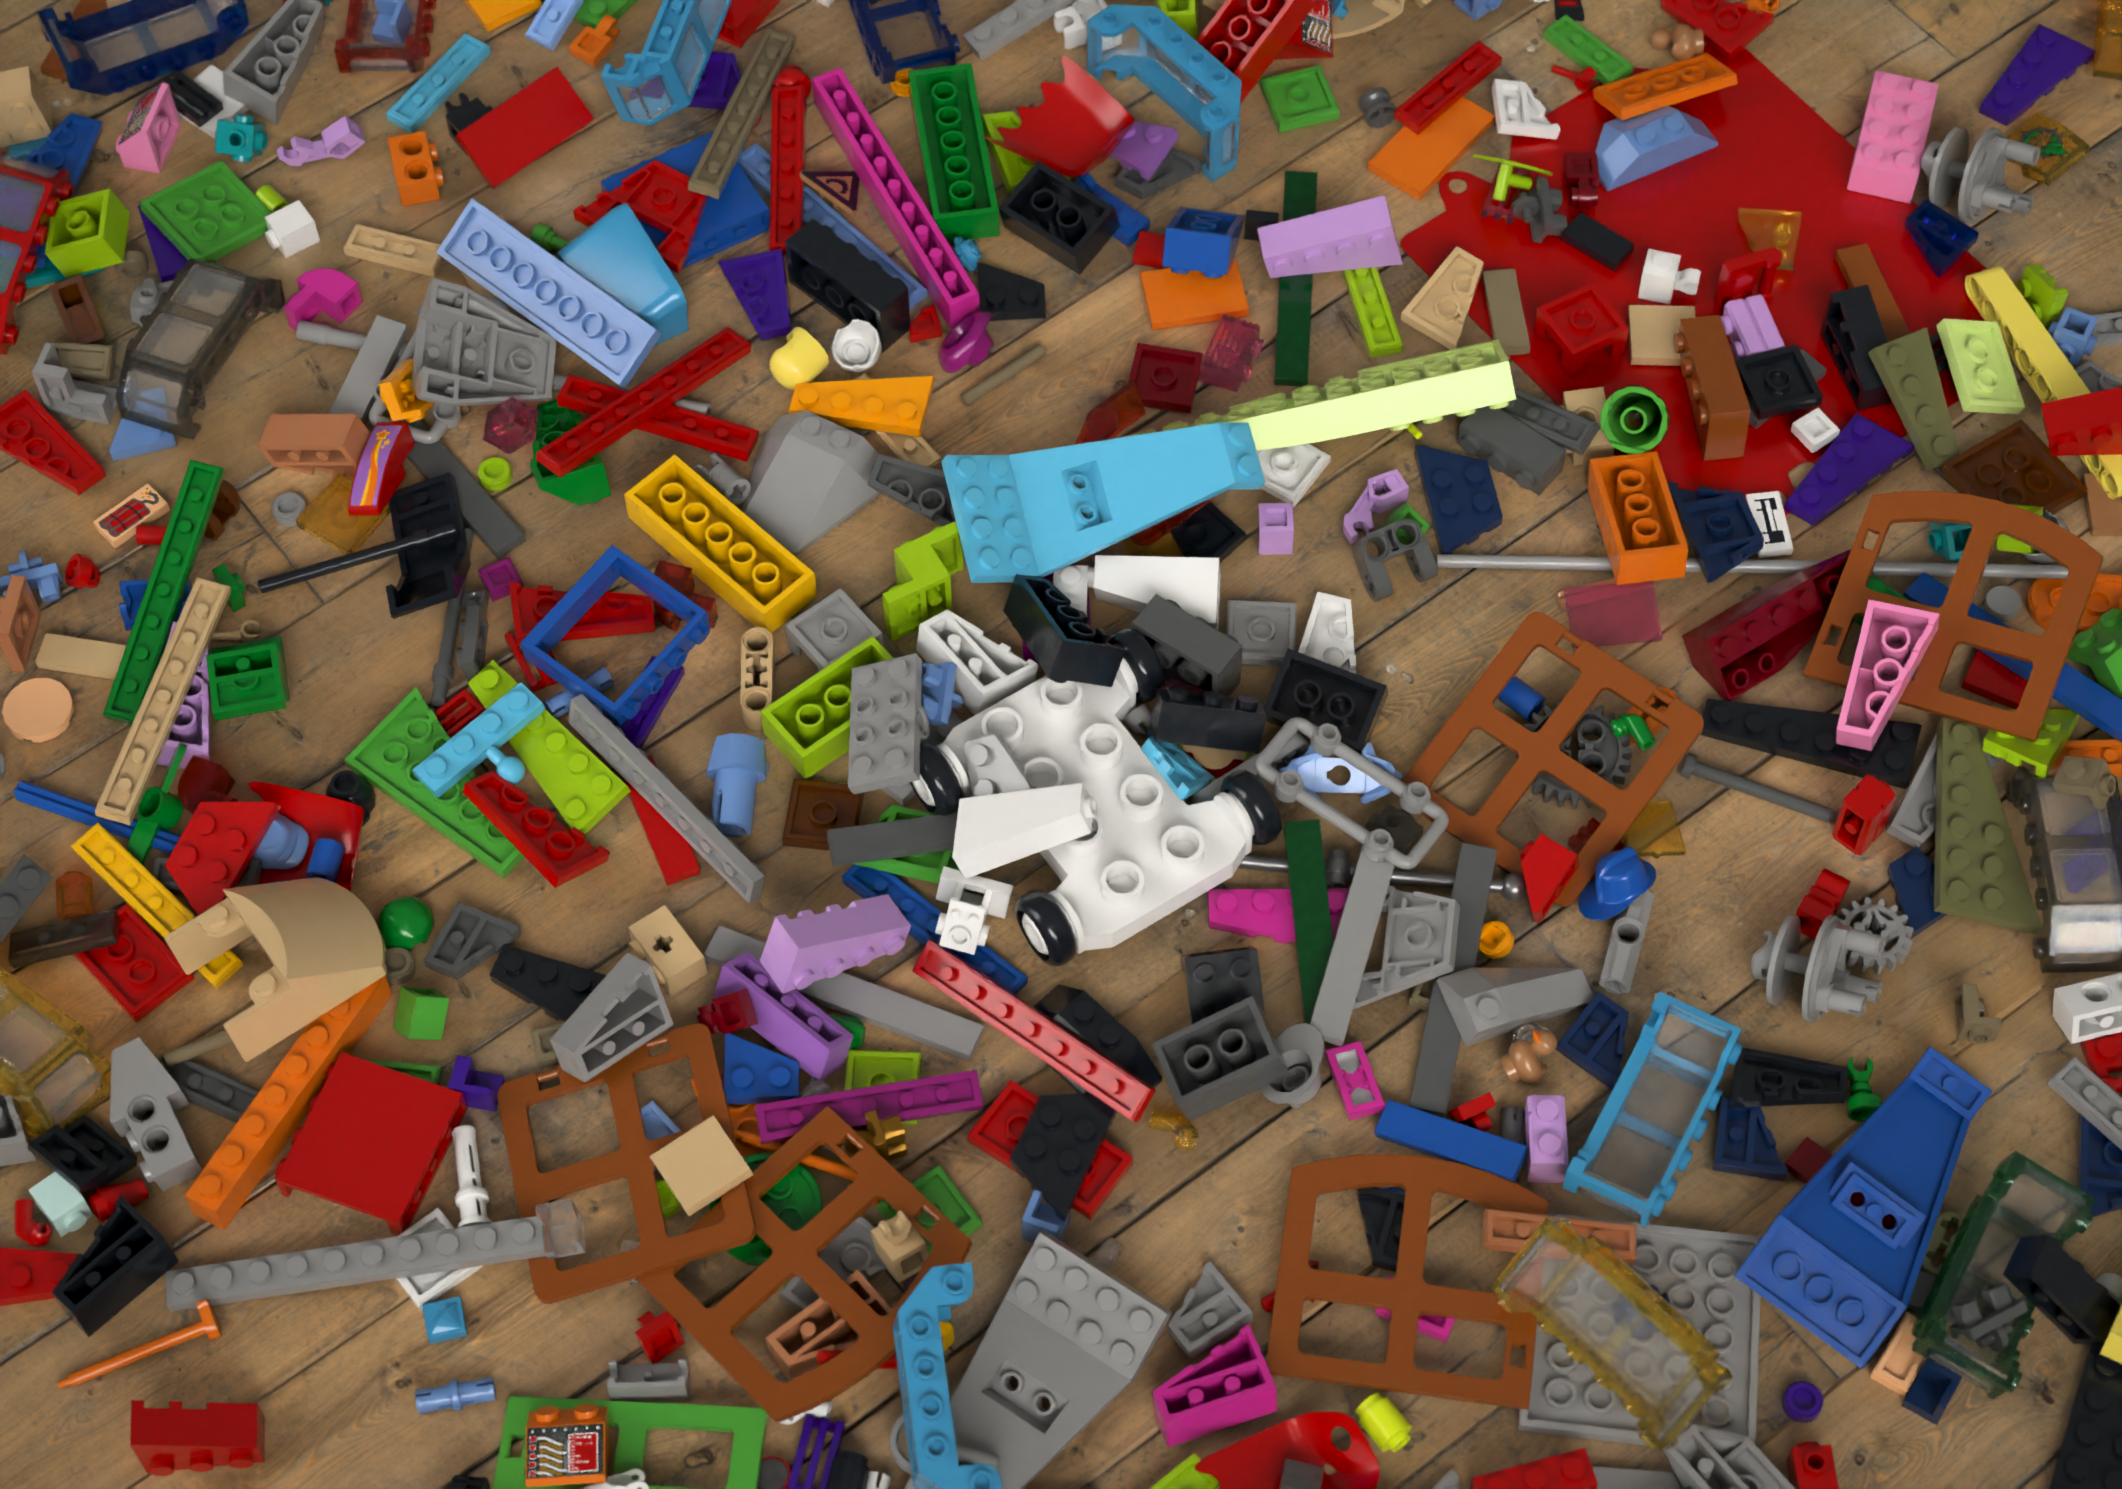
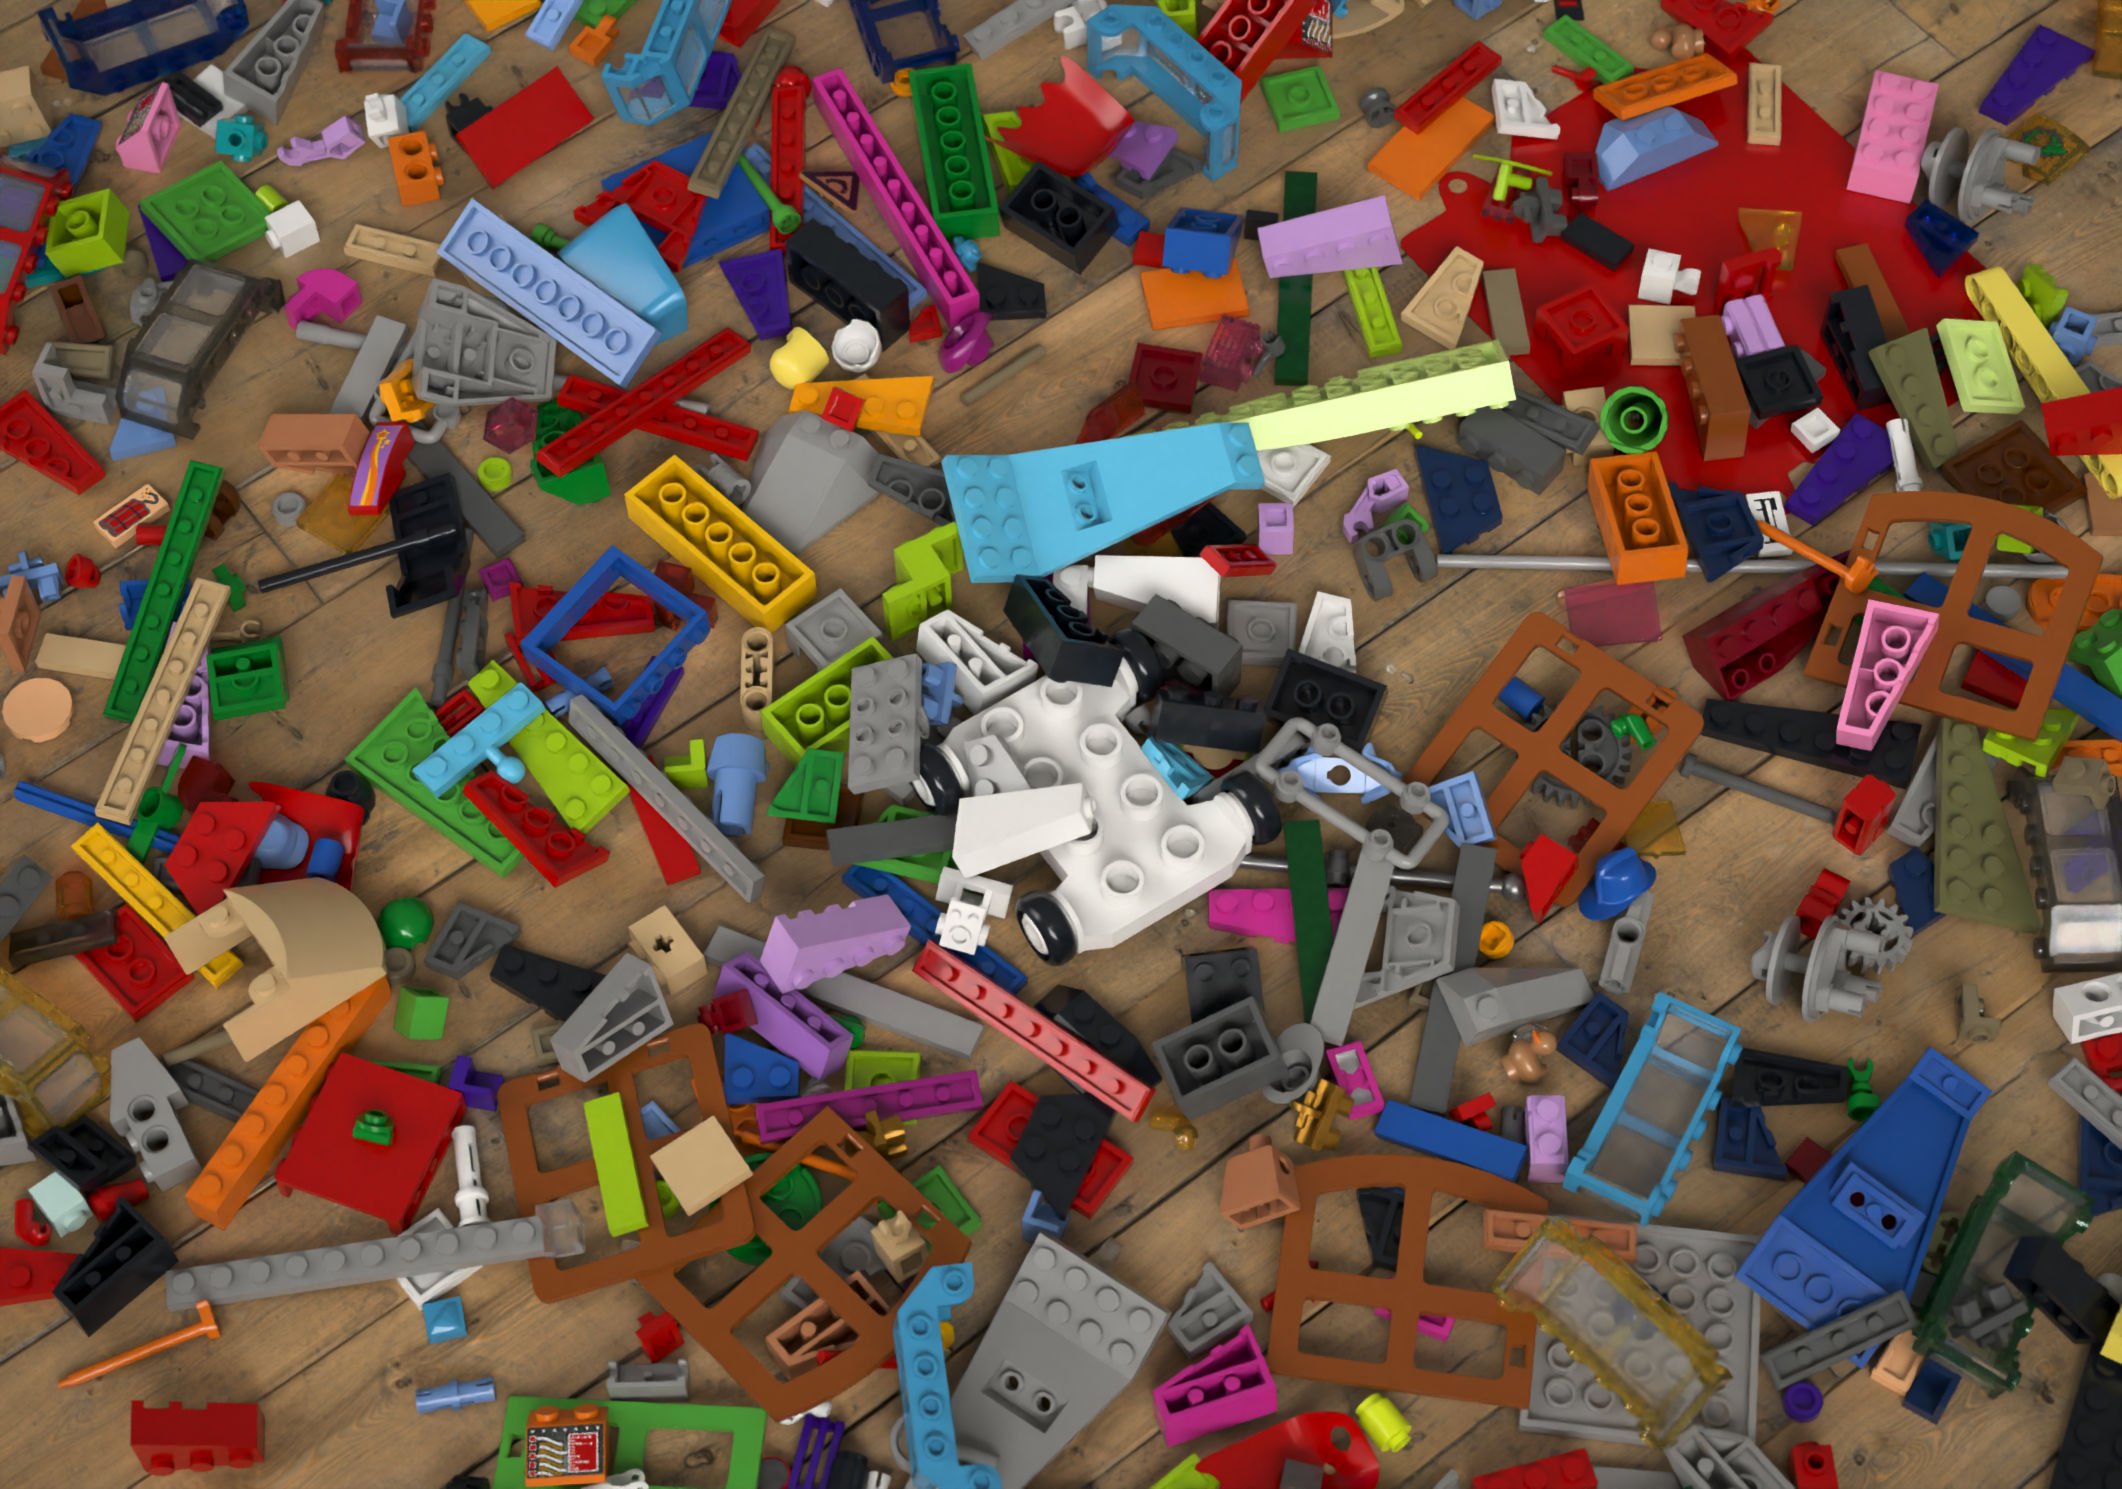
none -> green plate [353,1109,394,1146]
none -> white brick [364,93,409,148]
none -> lime tile [583,1092,649,1237]
none -> lime panel [663,739,708,790]
none -> bright green piece [737,153,801,234]
none -> green wing [767,748,844,824]
none -> red tile [821,387,867,432]
none -> red tile [1199,544,1277,577]
none -> nougat torso [1219,1134,1300,1230]
none -> dark grey hand [1251,331,1285,378]
none -> pearl gold hips [1289,1077,1355,1152]
none -> medium blue wing [1428,771,1498,849]
none -> tan tile [1747,63,1782,146]
none -> orange piece [1755,519,1879,594]
none -> dark grey tile [1760,1289,1920,1390]
none -> white pin [1886,419,1923,492]

